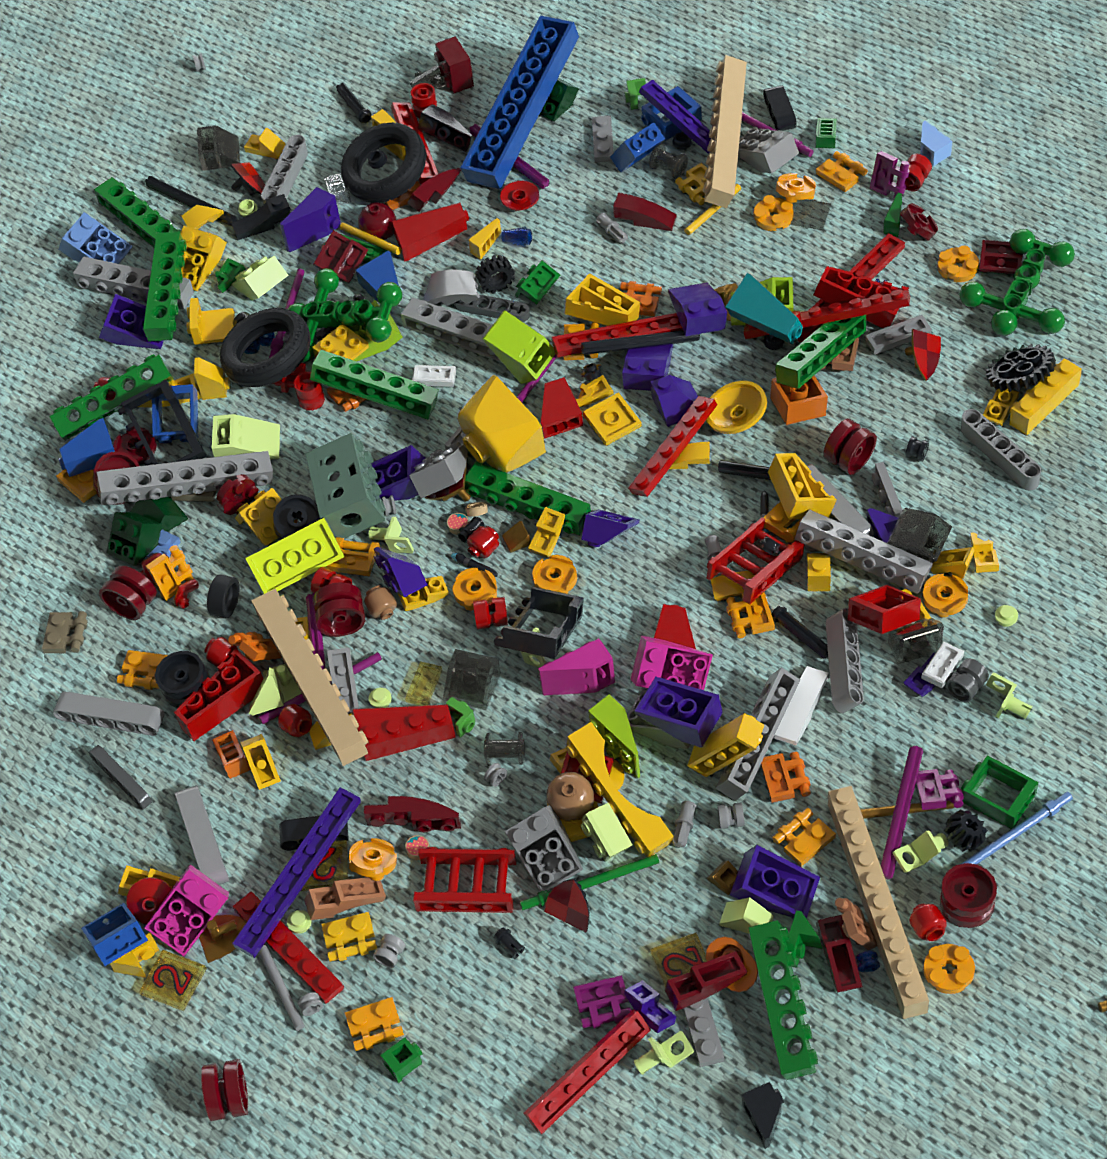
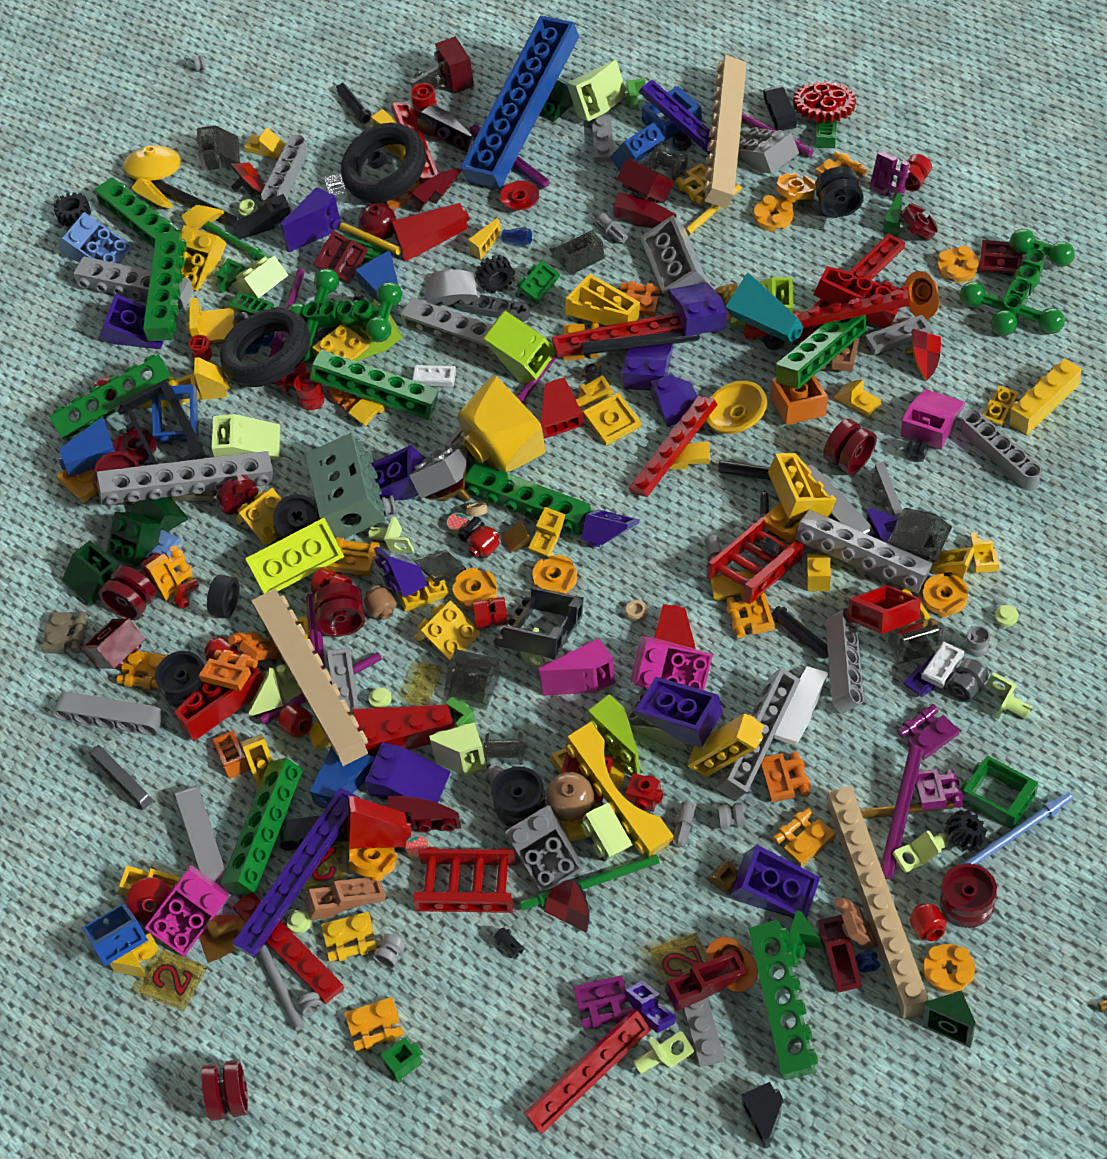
black piece [451,553,498,577] -> none
yellowish green slope [719,897,774,934] -> none
light blue slope [920,121,952,166] -> none
black gear [986,344,1056,392] -> none
none -> black tyre [54,192,91,228]
none -> dark green slope [62,540,119,605]
none -> brick [80,618,146,669]
none -> yellow dish [123,145,181,181]
none -> yellow slope [131,178,173,209]
none -> green bar [184,209,270,260]
none -> red wheel [188,335,212,361]
none -> orange plate [199,649,258,691]
none -> green brick [220,758,303,896]
none -> green slope [228,291,274,315]
none -> blue slope [310,746,375,808]
none -> red slope [347,796,411,849]
none -> yellow slope [348,398,388,427]
none -> dark purple slope [365,742,451,803]
none -> yellow bracket [413,600,480,662]
none -> clear smoke piece [415,550,466,583]
none -> yellowish green slope [429,723,487,776]
none -> black wheel [491,766,546,827]
none -> clear smoke slope [550,230,604,275]
none -> yellowish green slope [566,60,626,121]
none -> dark red brick [616,158,675,203]
none -> tan tile [625,600,648,622]
none -> red brick [626,773,664,812]
none -> light grey slope [640,215,707,295]
none -> red gear [793,80,856,123]
none -> black wheel [815,166,864,218]
none -> yellow slope [834,379,881,418]
none -> magenta plate [897,704,960,760]
none -> dark pink slope [901,389,965,450]
none -> orange piece [904,271,939,320]
none -> dark green slope [922,990,976,1048]
none -> light grey wheel [965,626,990,657]

